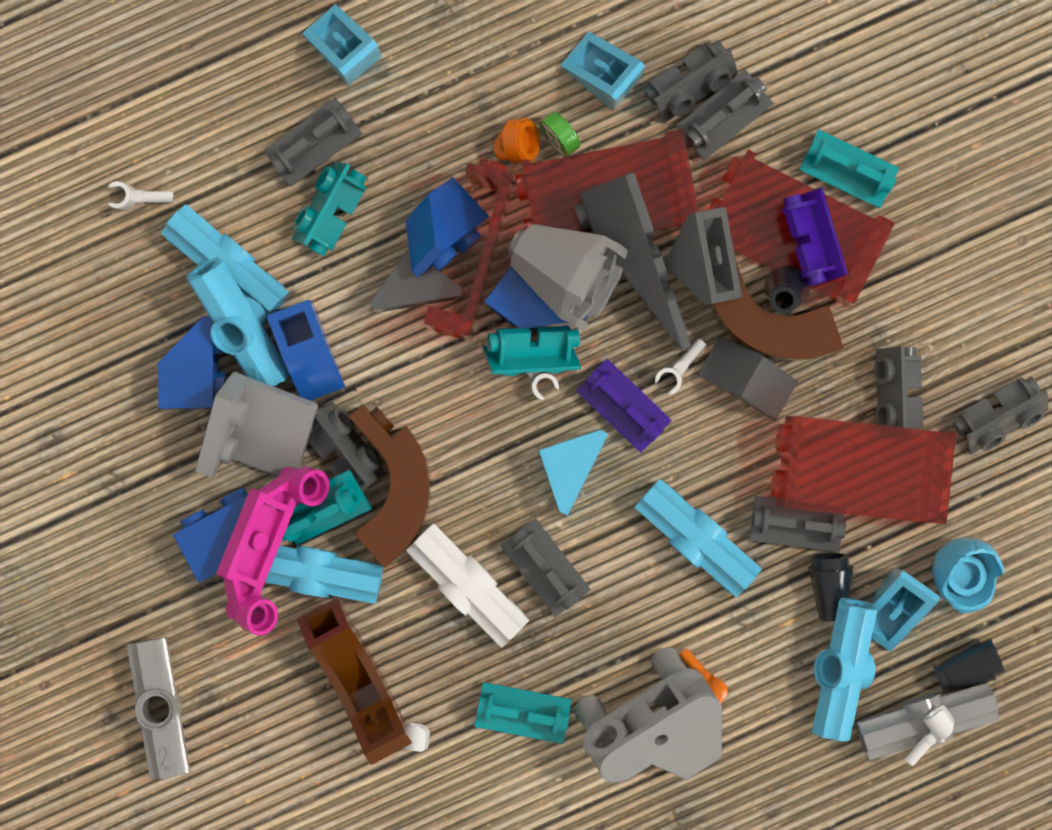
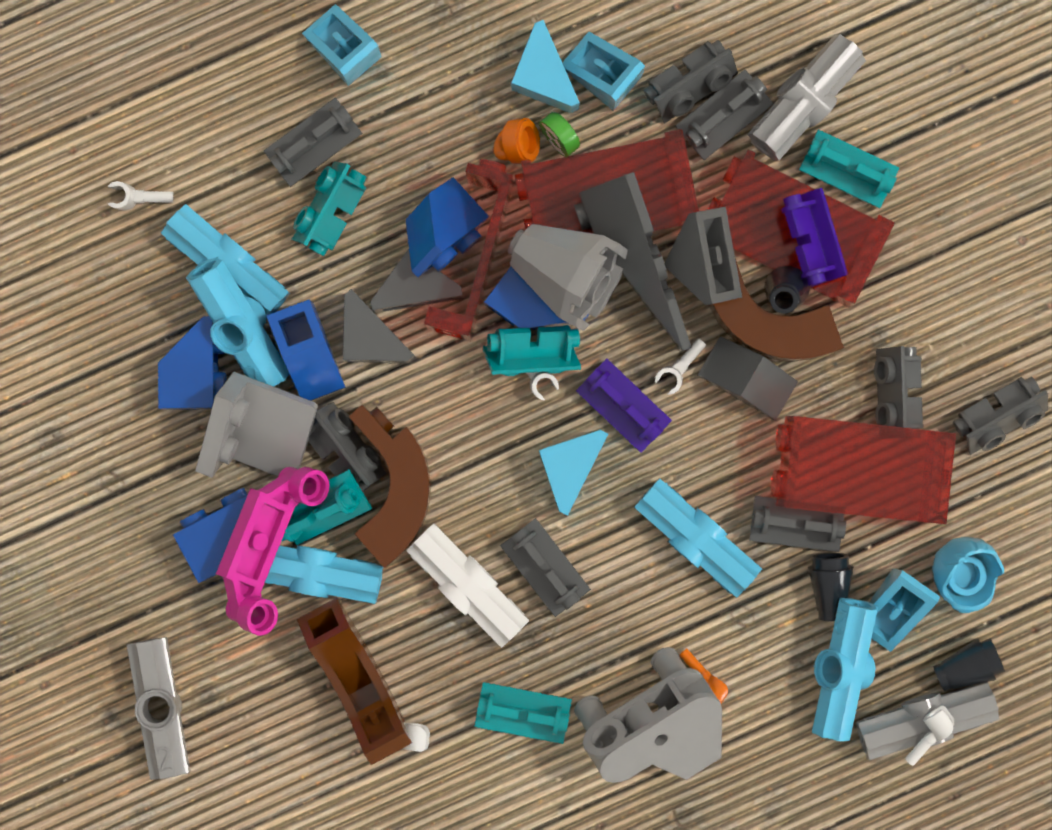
none -> dark grey slope [343,289,416,364]
none -> medium azure slope [511,20,580,113]
none -> light grey piece [747,34,866,161]

